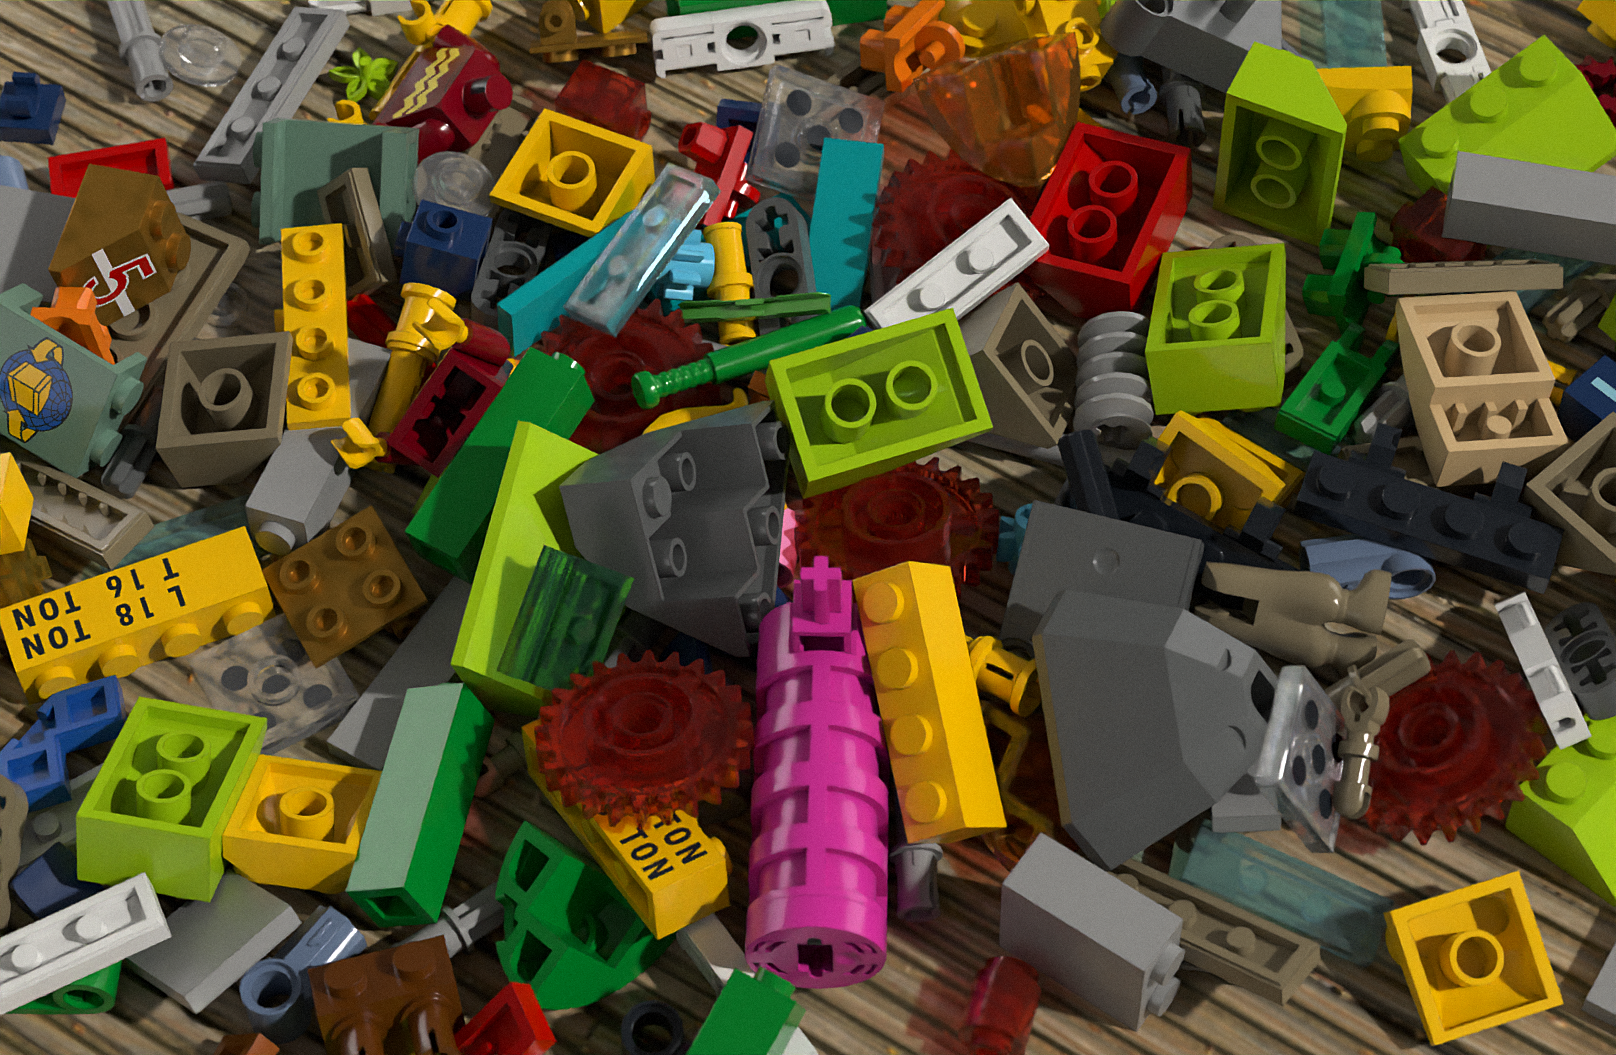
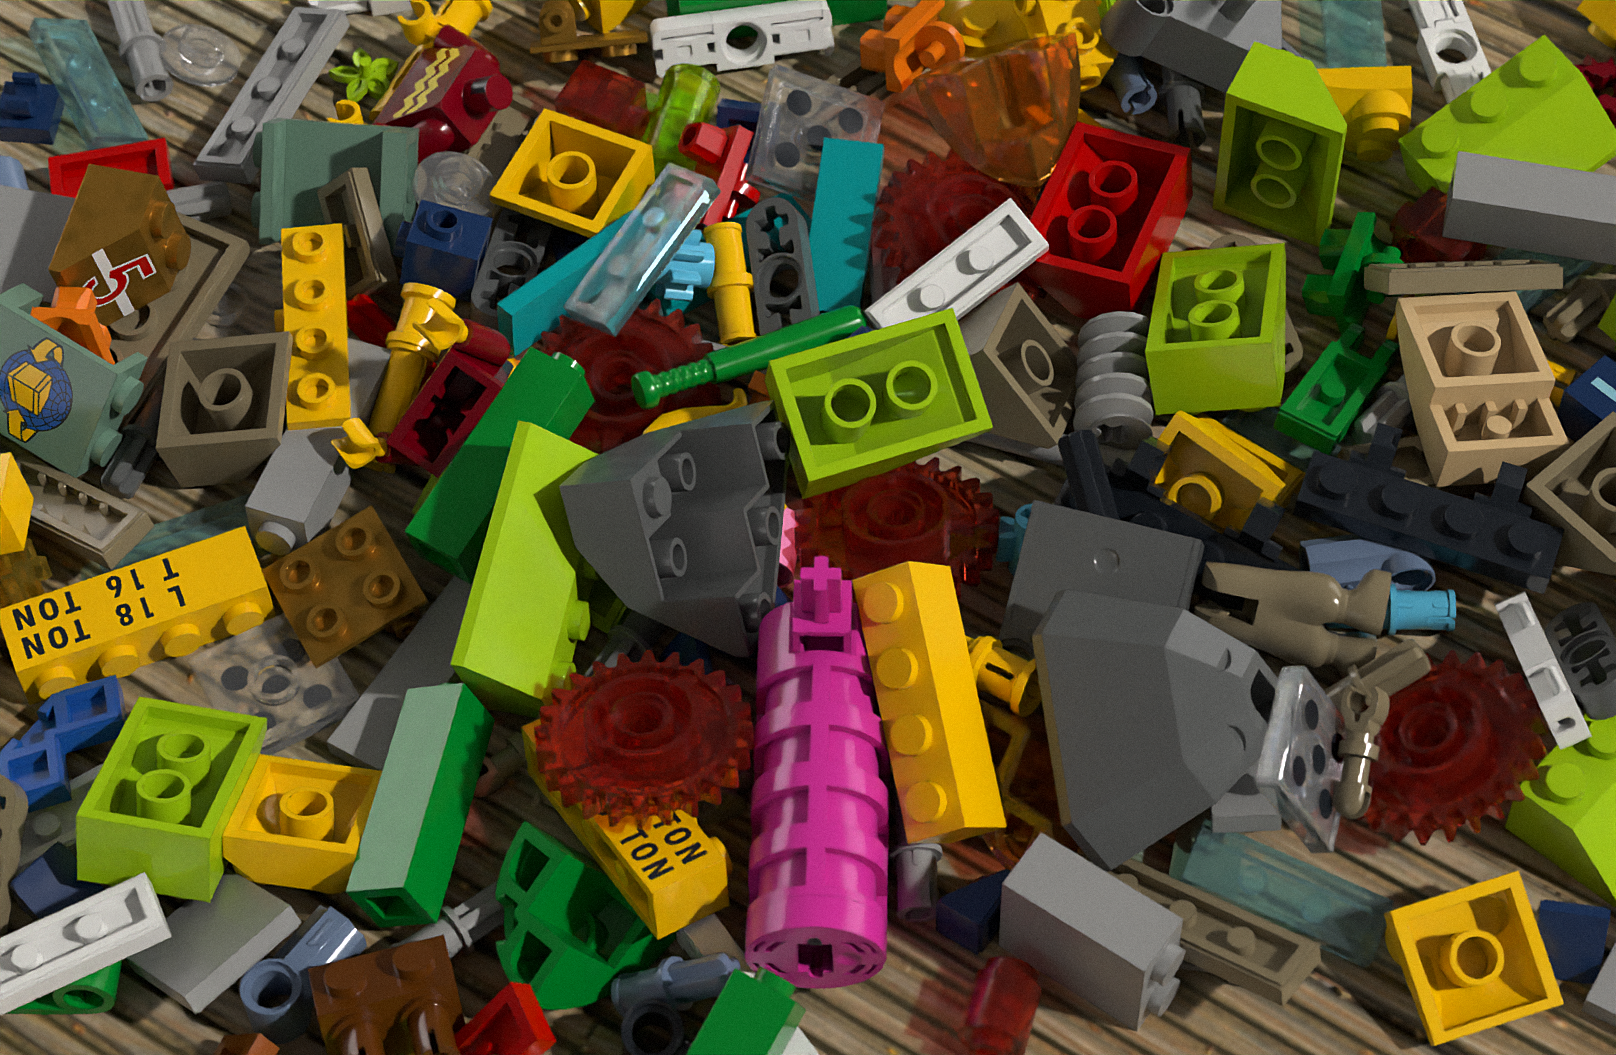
clear green plate [496,545,634,703] -> none
bright green piece [673,292,831,324] -> none
none -> clear light blue tile [28,18,149,150]
none -> sand blue axle [611,952,741,1017]
none -> clear neon green pin [641,63,721,190]
none -> dark blue slope [936,869,1011,955]
none -> medium azure axle [1325,584,1456,636]
none -> dark blue slope [1535,899,1610,984]

